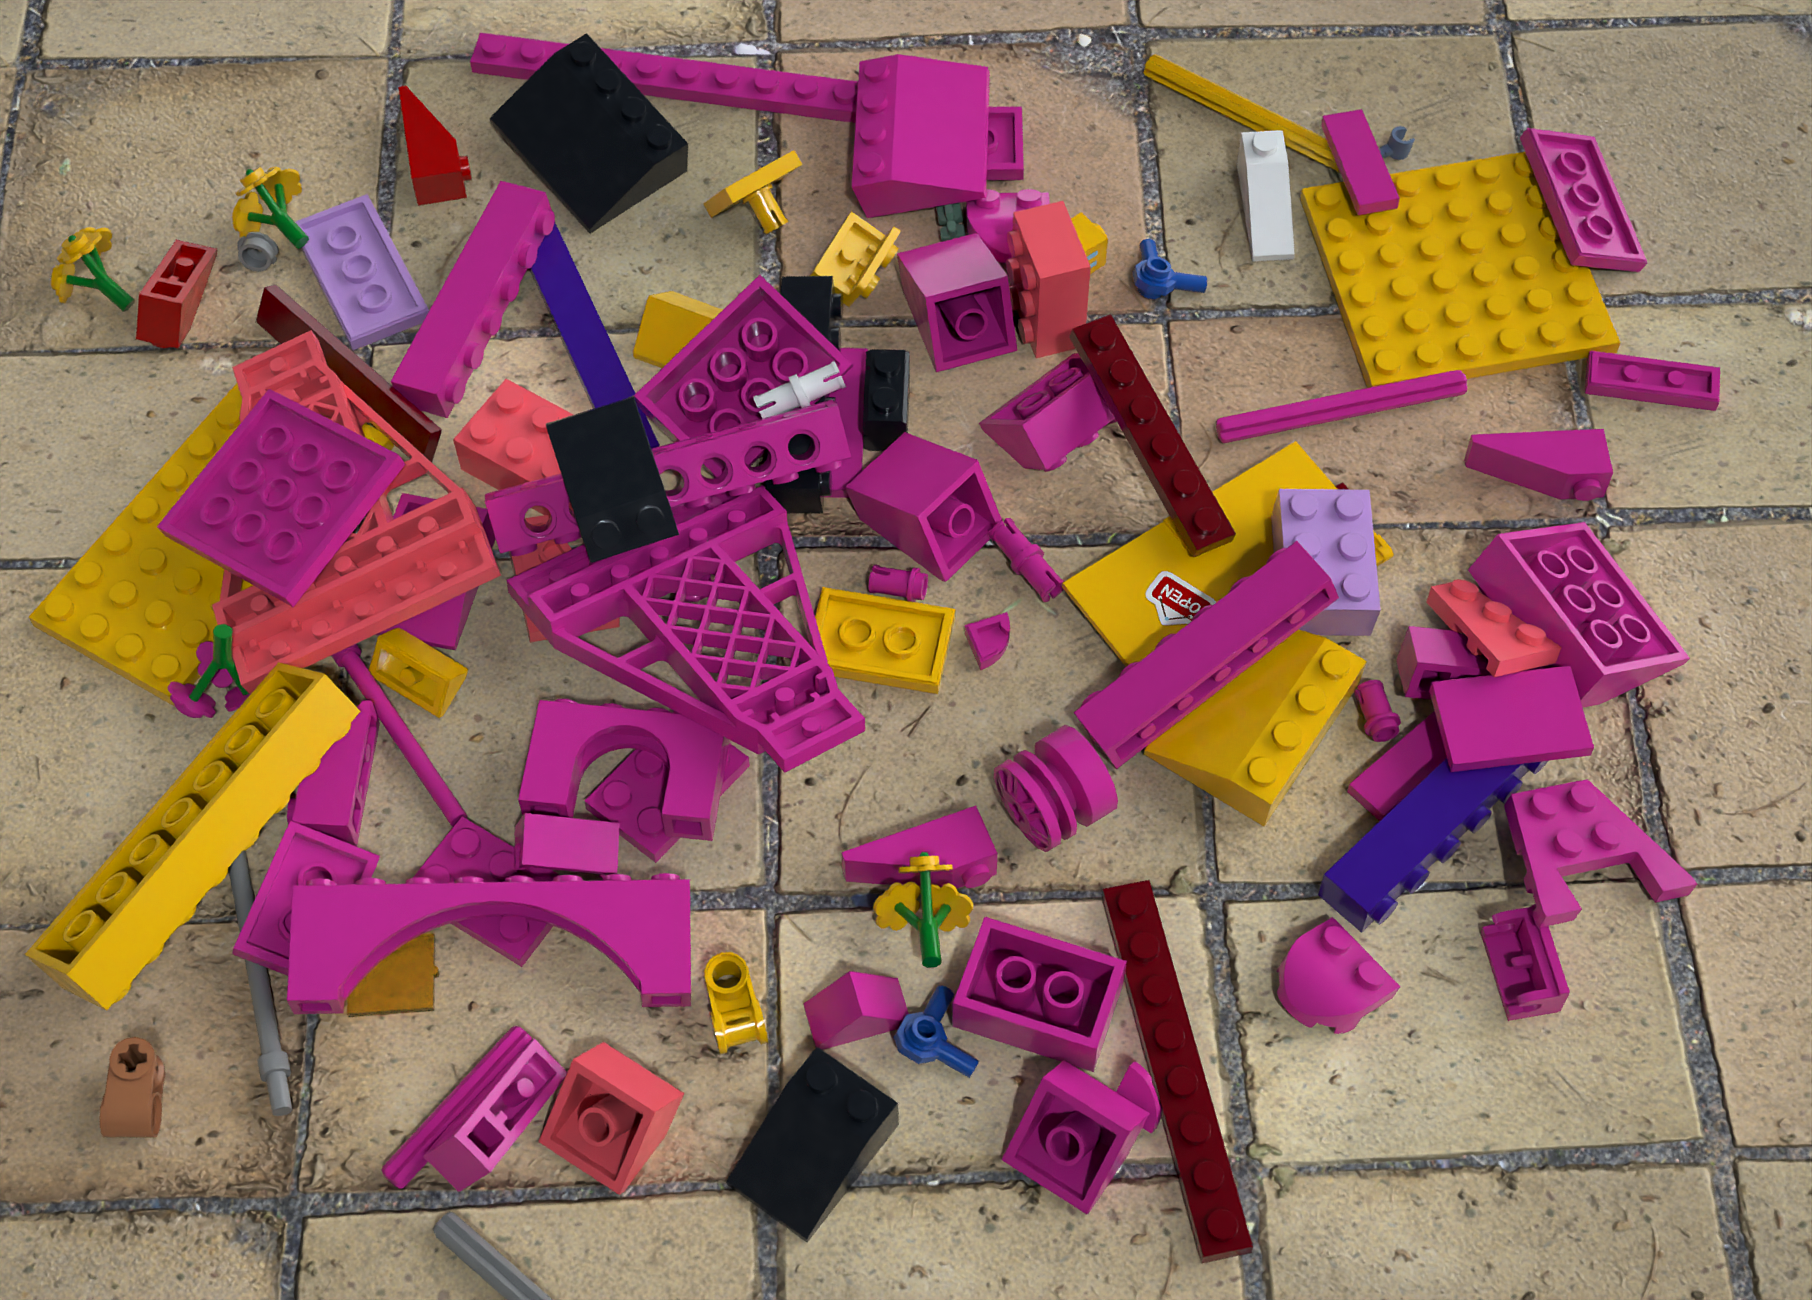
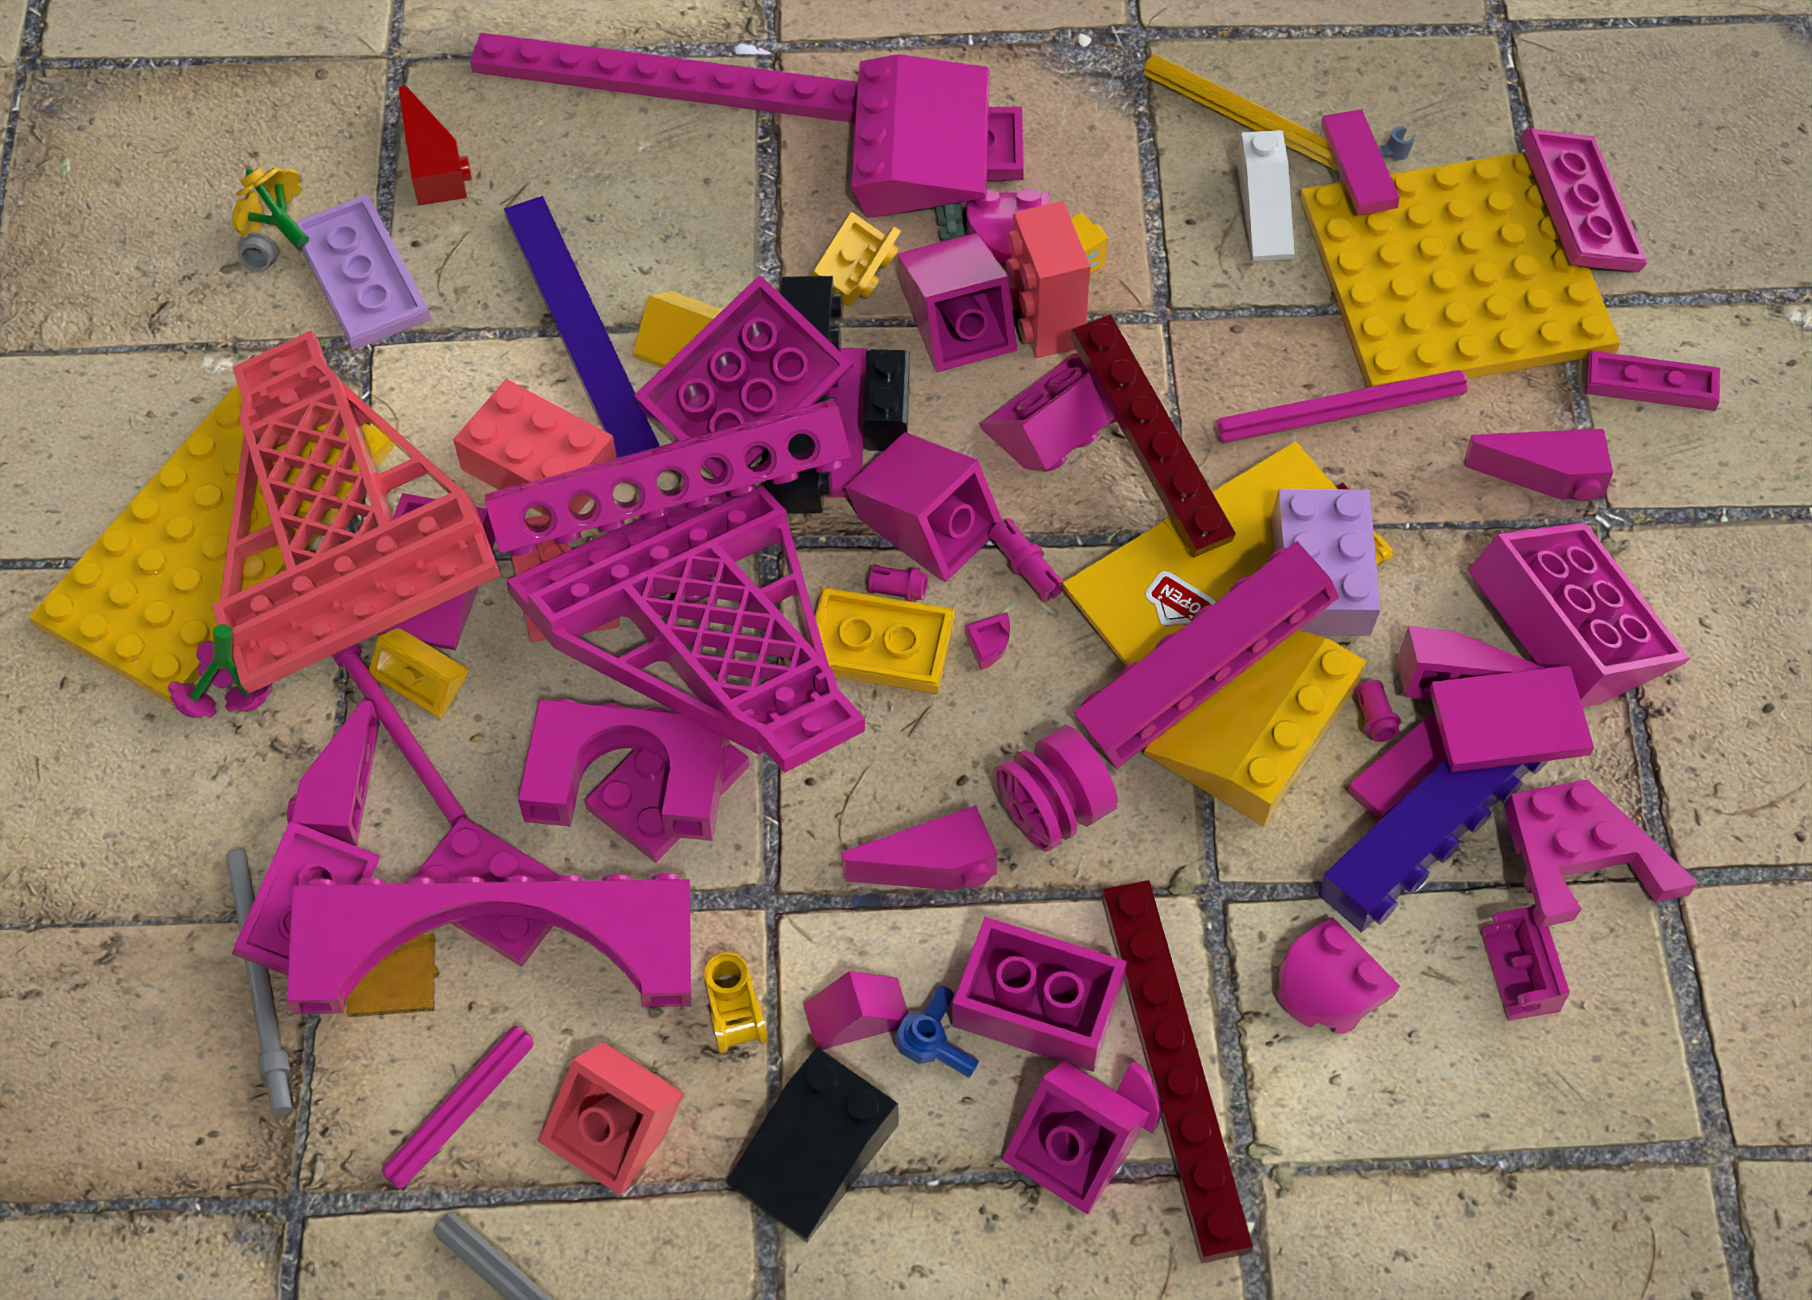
yellow brick [24,662,360,1010] -> none
plant [51,227,135,312] -> none
nougat piece [100,1037,166,1138] -> none
red slope [136,239,217,349] -> none
dark pink plate [157,389,406,607] -> none
dark red tile [256,284,442,462] -> none
dark pink brick [391,181,555,418] -> none
dark pink slope [423,1038,567,1192] -> none
black slope [490,33,688,234] -> none
dark pink hinge [514,813,620,878] -> none
black slope [545,396,679,563] -> none
yellow tile [703,150,803,235] -> none
white pin [753,361,846,418] -> none
yellow plant [873,852,974,968] -> none
blue piece [1132,239,1207,299] -> none
coral wing [1426,579,1561,678] -> none

